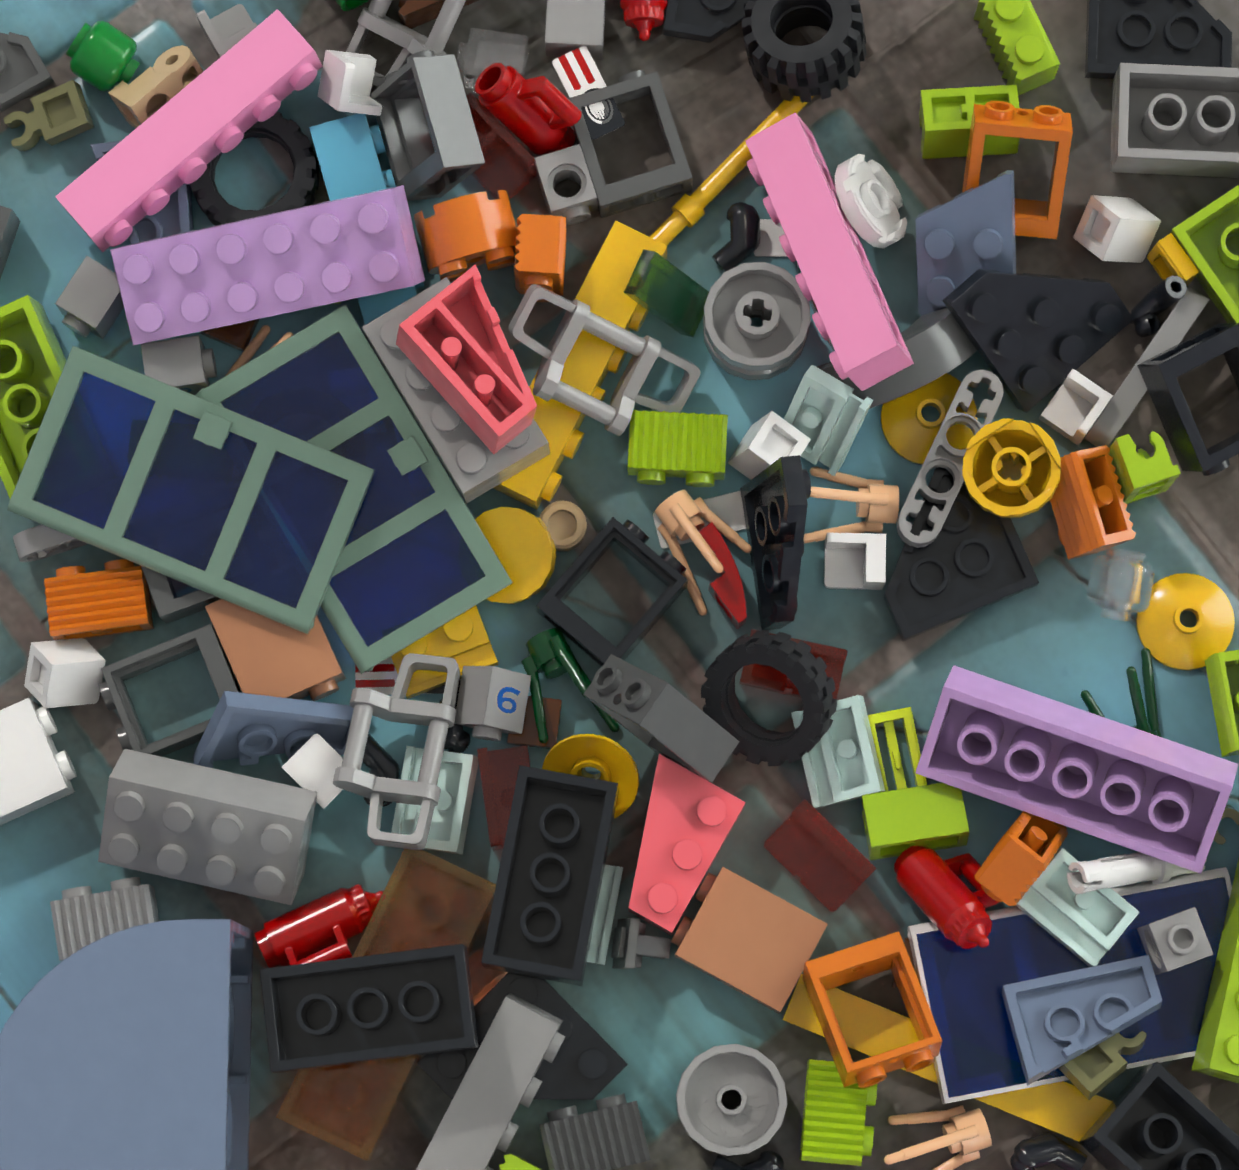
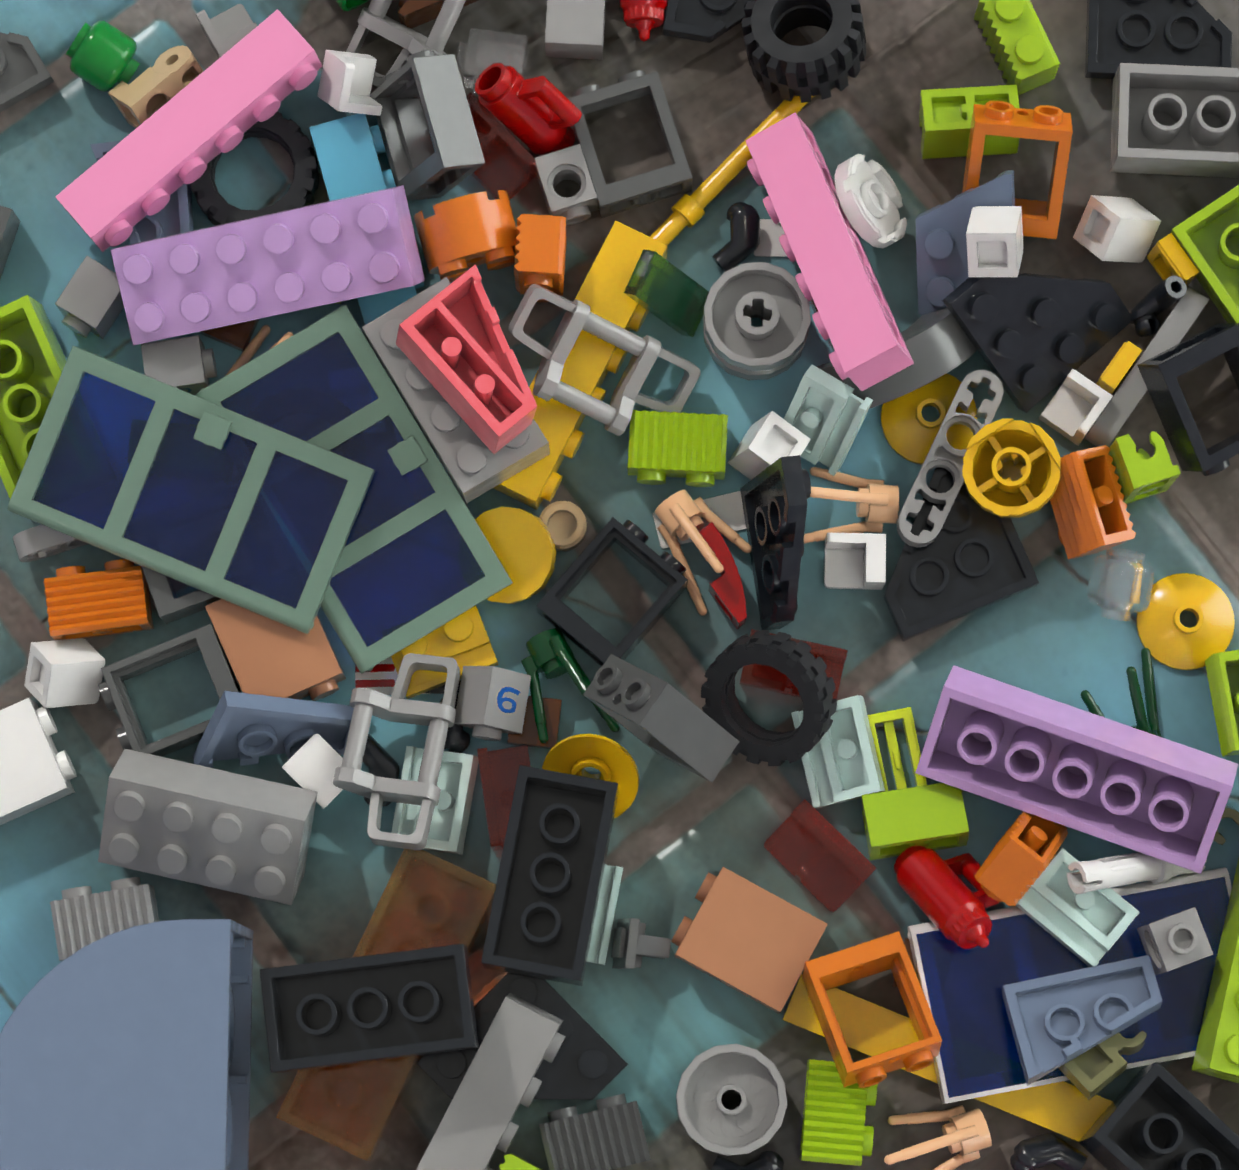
olive plate [3,80,94,151] -> none
red piece [254,884,387,968] -> none
sticker [552,46,625,140] -> none
coral wedge [628,754,746,936] -> none
none -> white panel [966,206,1024,277]
none -> yellow tile [1096,341,1142,395]

